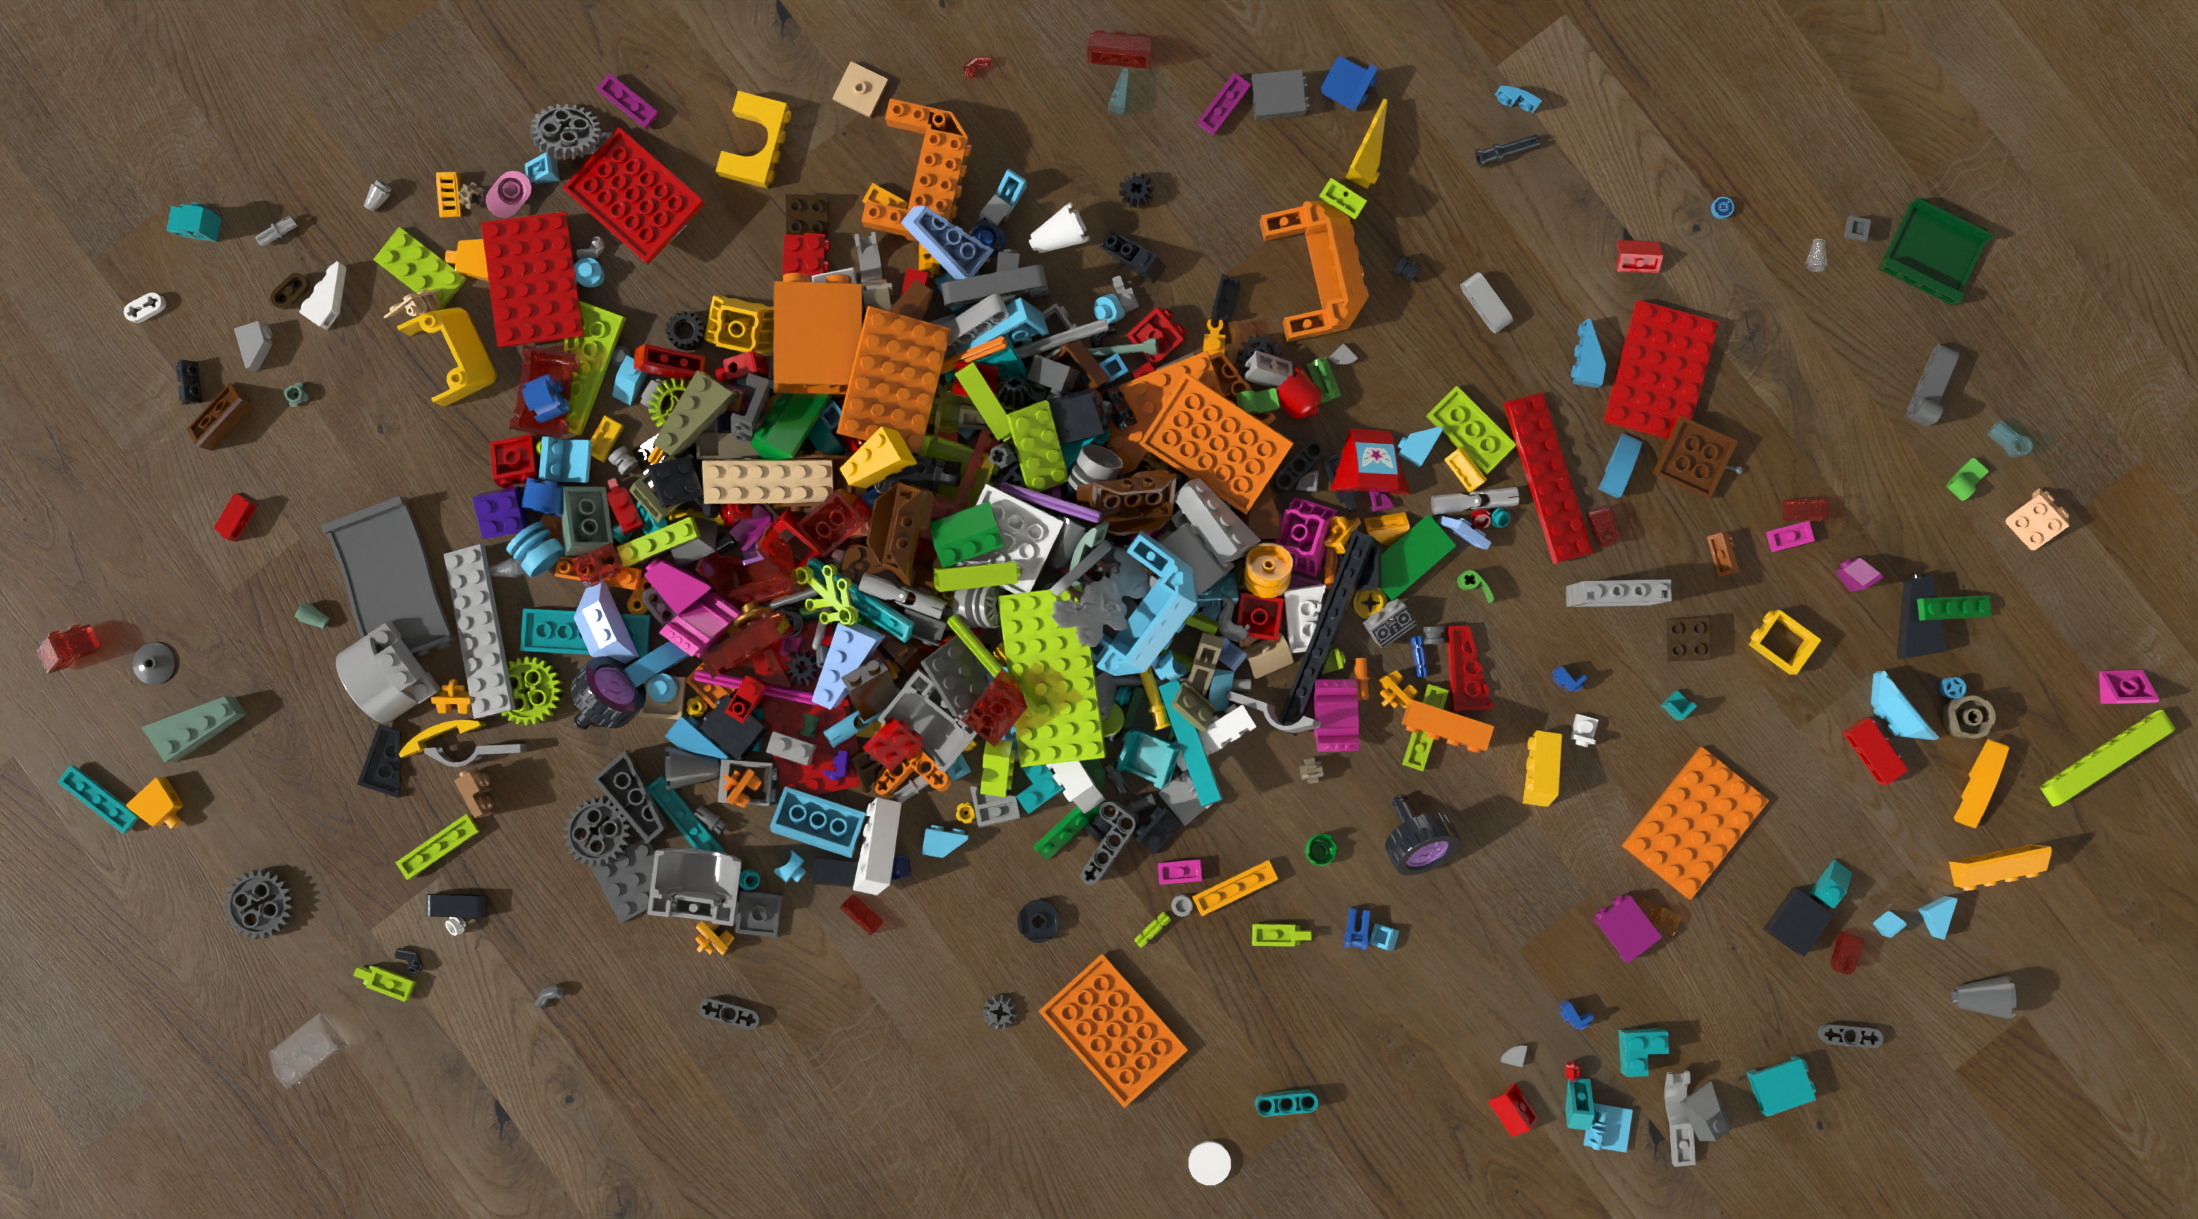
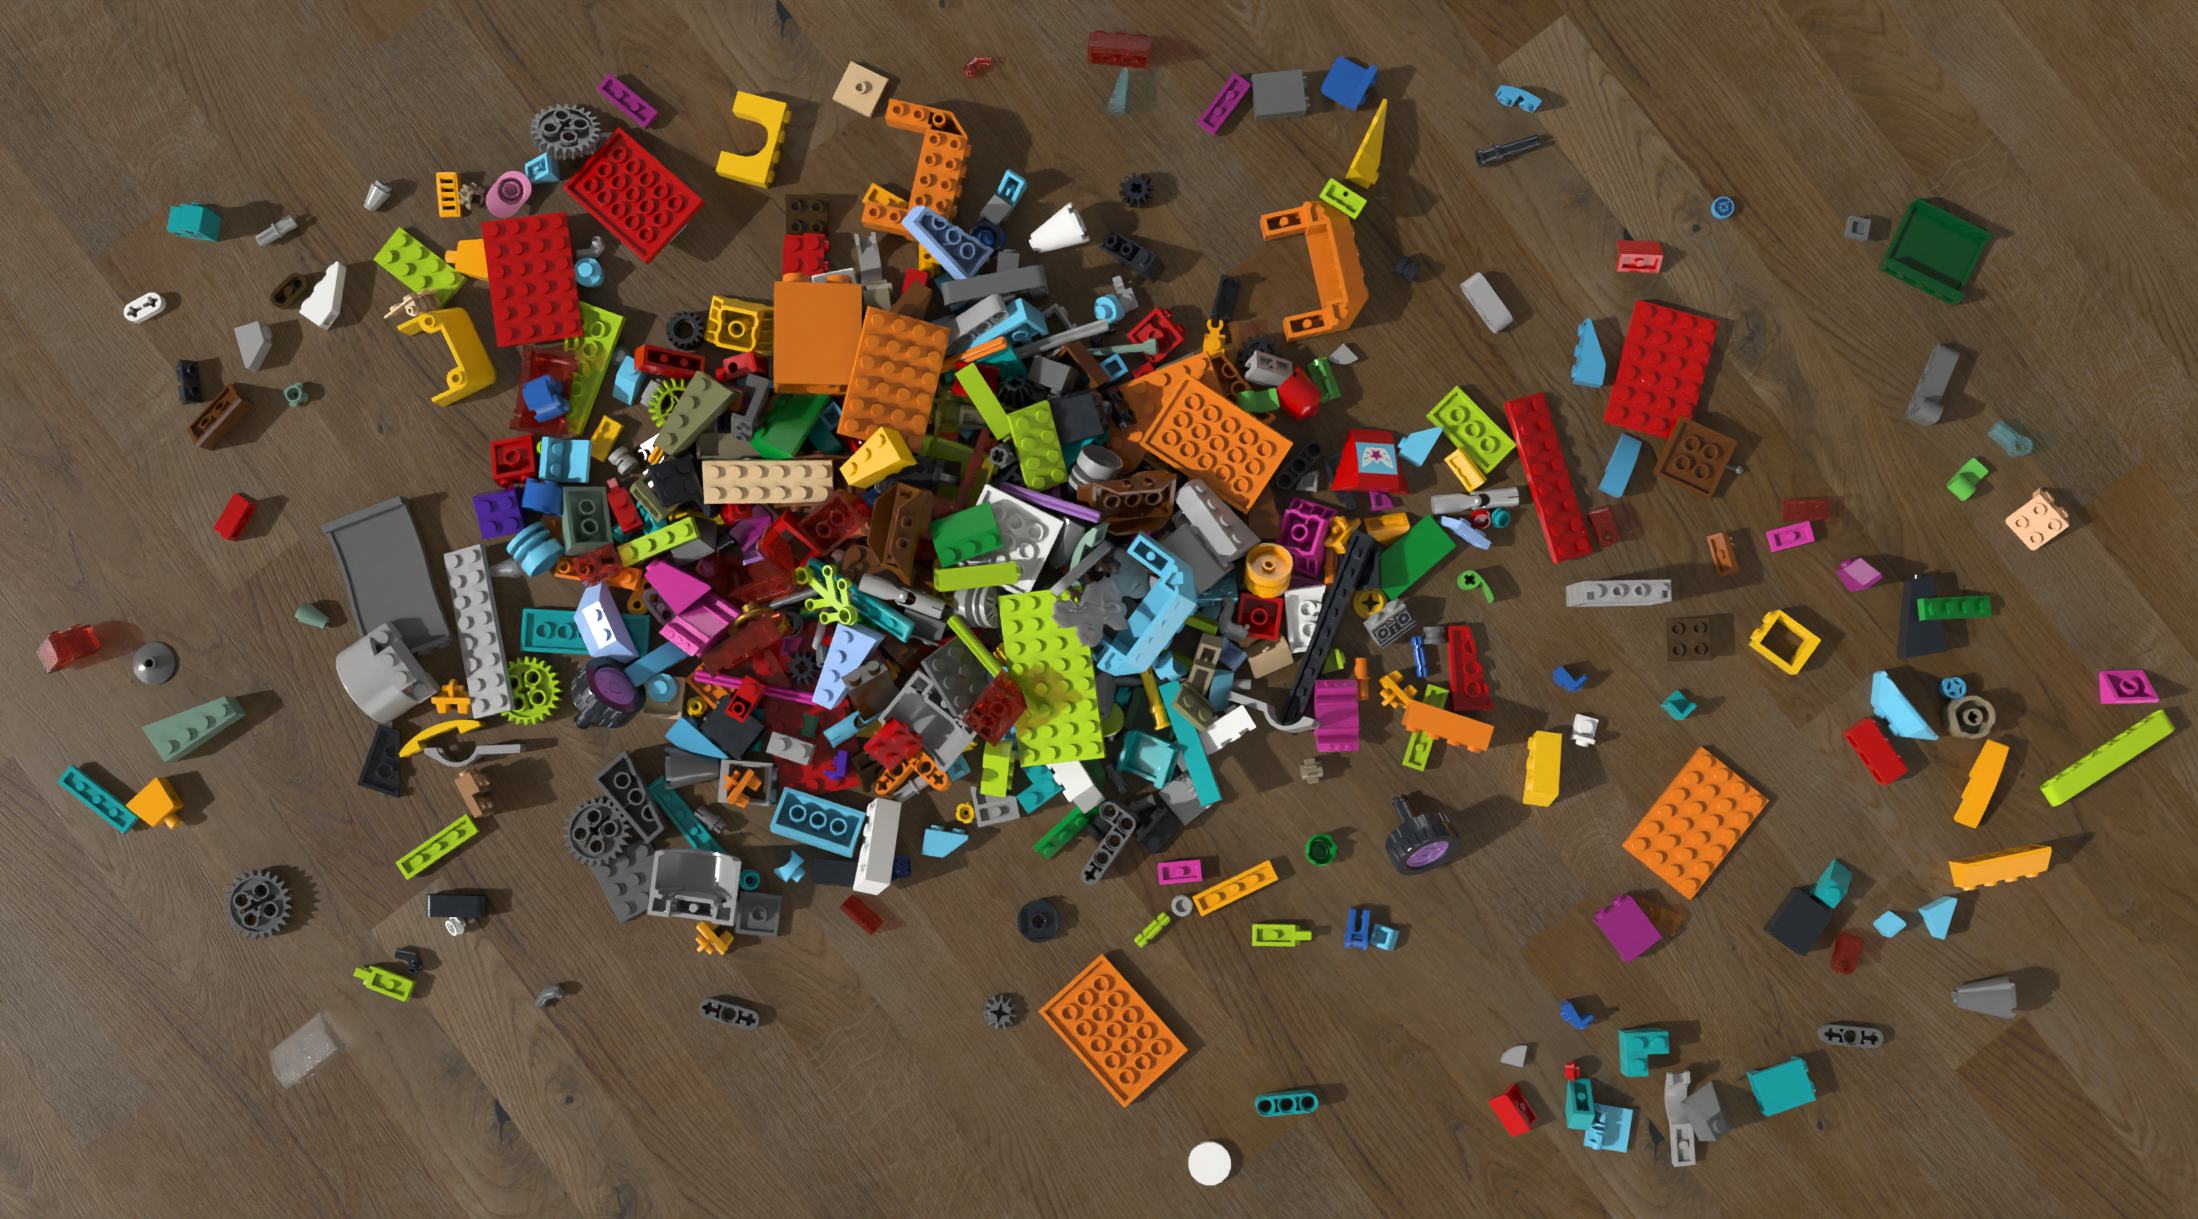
clear cone [1805,239,1827,272] -> none

